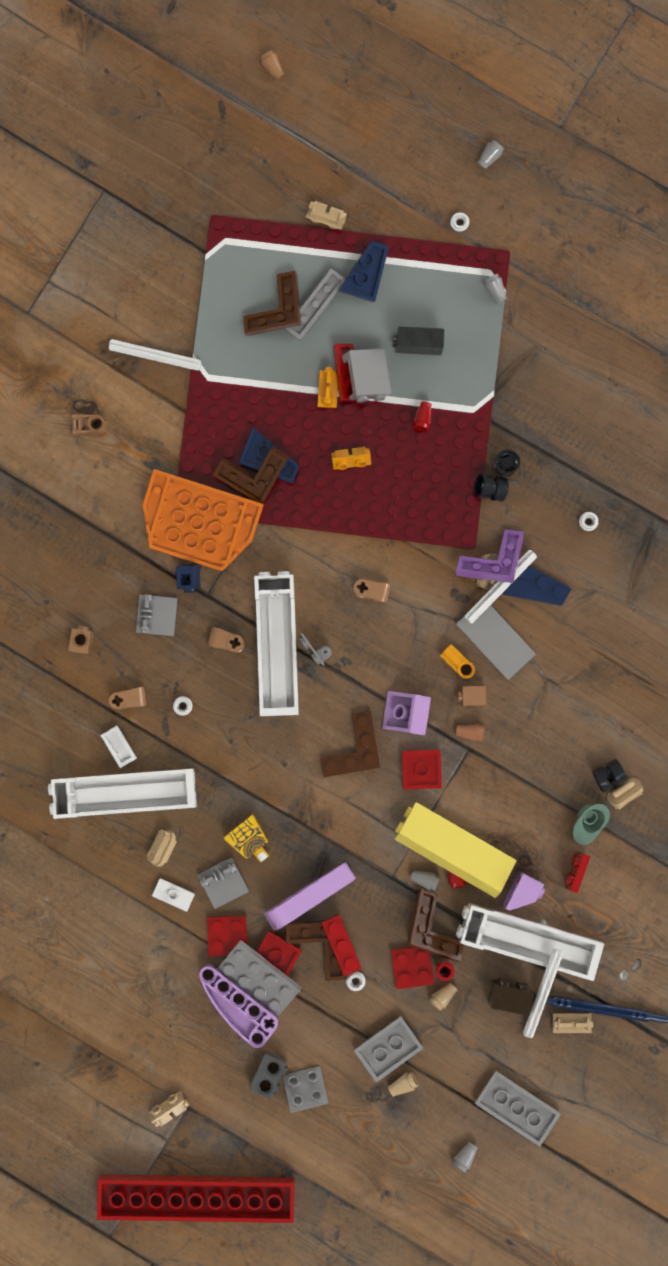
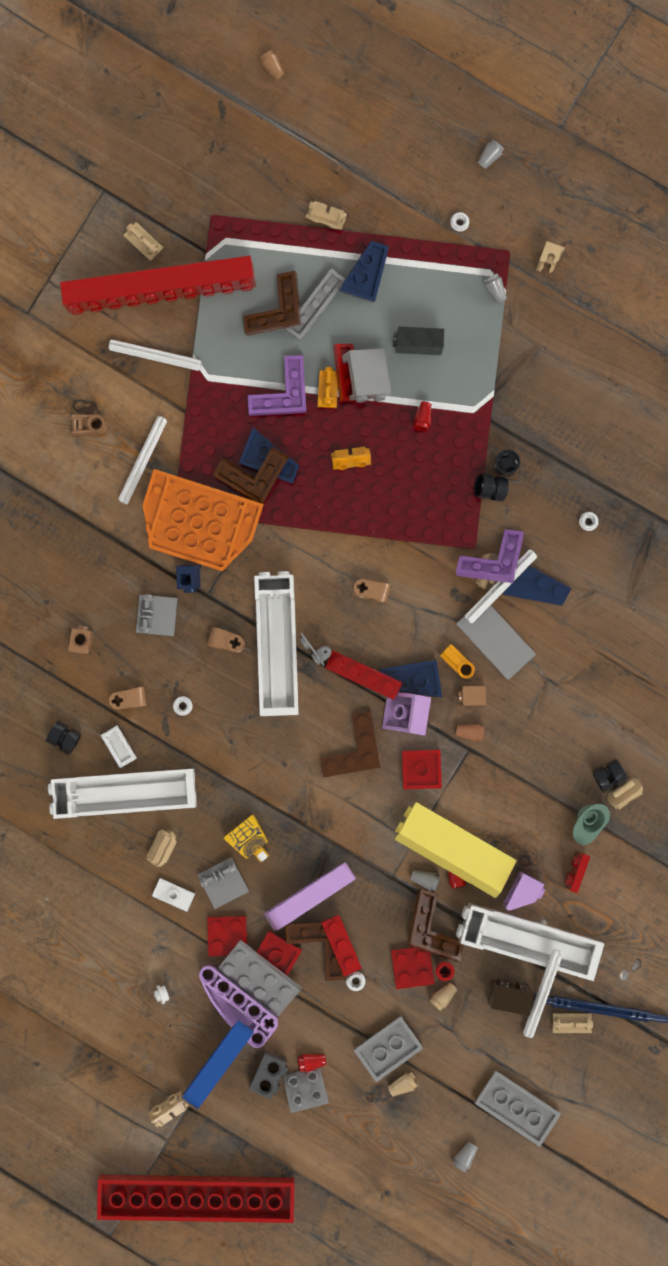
none -> black wheel [45,720,82,755]
none -> red brick [60,255,256,315]
none -> white axle [118,416,167,504]
none -> tan hinge [123,222,164,261]
none -> white plate [154,985,169,1005]
none -> blue beam [182,1020,254,1109]
none -> medium lavender plate [248,355,306,416]
none -> red cone [297,1054,326,1073]
none -> red plate [325,651,403,700]
none -> dark blue wing [379,660,442,698]
none -> tan hinge [536,241,565,273]

